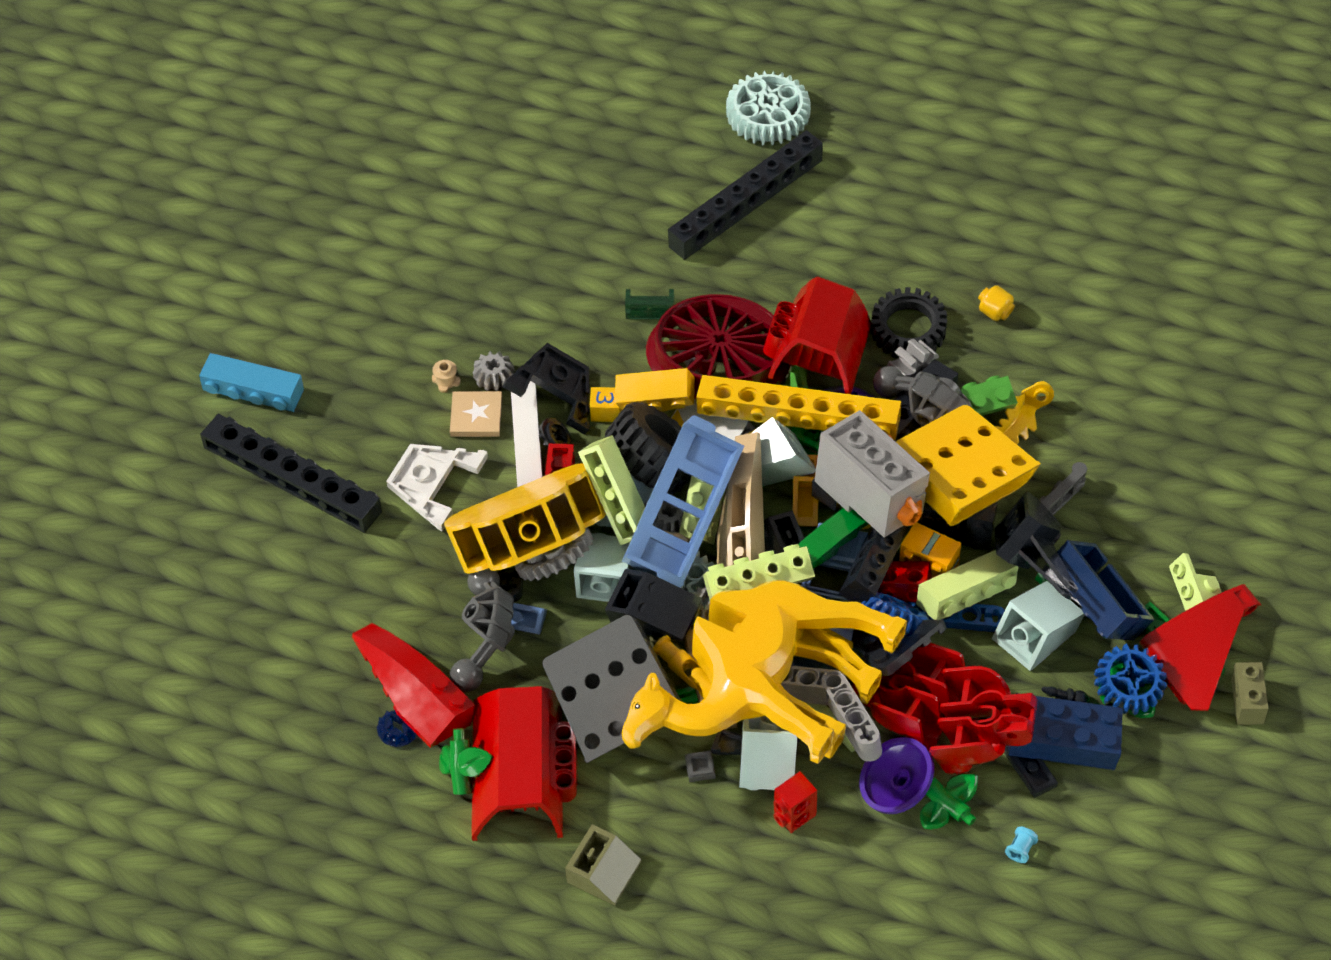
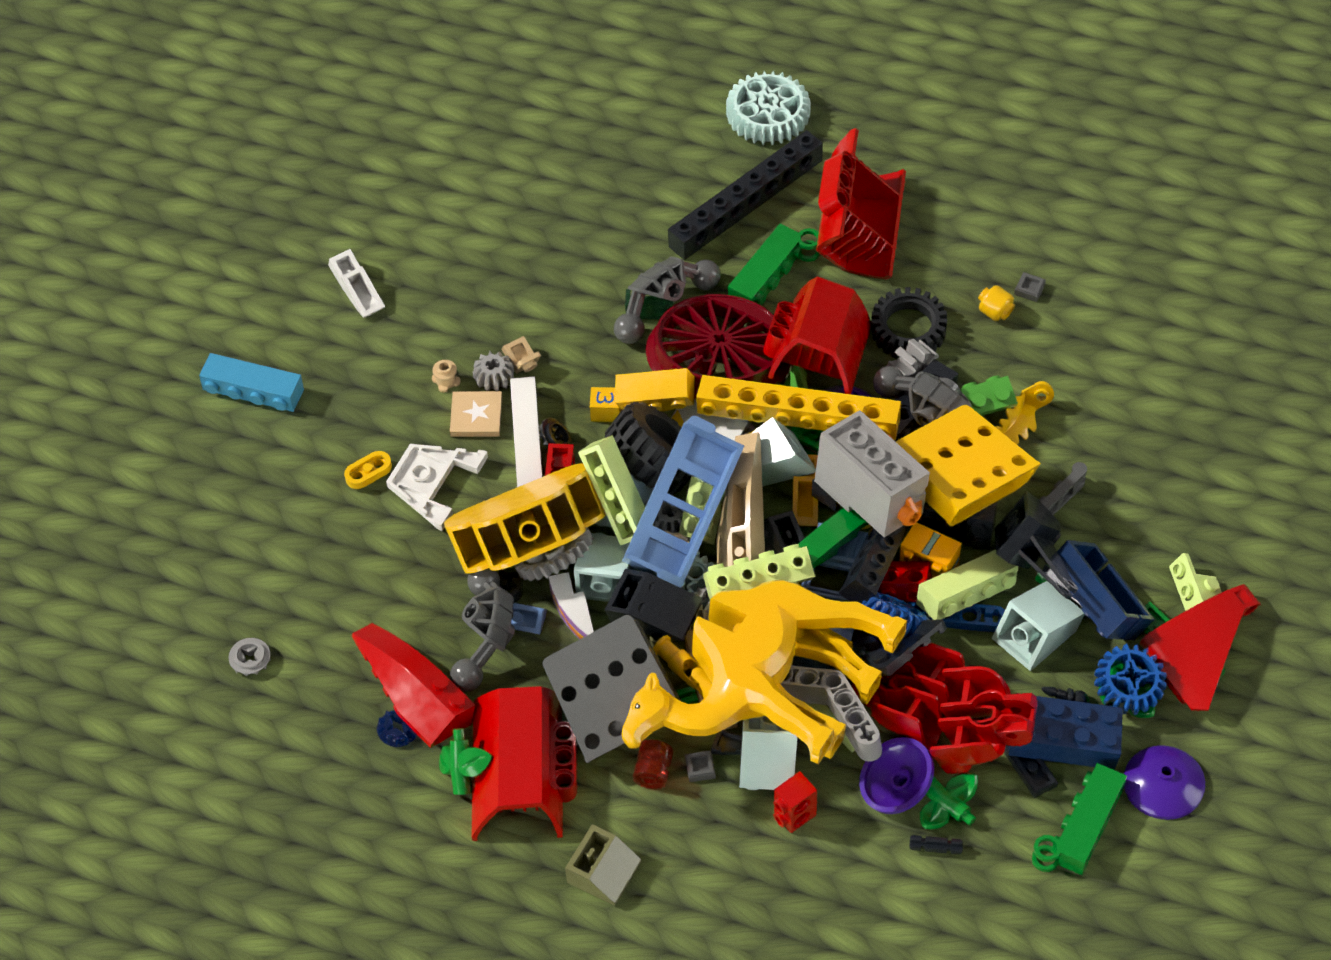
black brick [200,413,382,533] -> none
black wing [502,342,590,435] -> none
medium azure bush [1005,827,1038,863] -> none
olive brick [1231,662,1268,725] -> none
none -> light grey gear [229,638,271,677]
none -> white slope [328,249,385,318]
none -> yellow plate [344,451,392,489]
none -> tan bracket [501,336,541,374]
none -> white slope [549,572,594,640]
none -> dark grey piece [614,256,721,344]
none -> clear red wheel [633,740,674,790]
none -> green hinge [728,223,820,306]
none -> red panel [816,128,906,280]
none -> black axle [909,835,963,855]
none -> dark grey tile [1014,272,1046,302]
none -> green hinge [1032,763,1127,875]
none -> dark purple dish [1124,745,1205,820]

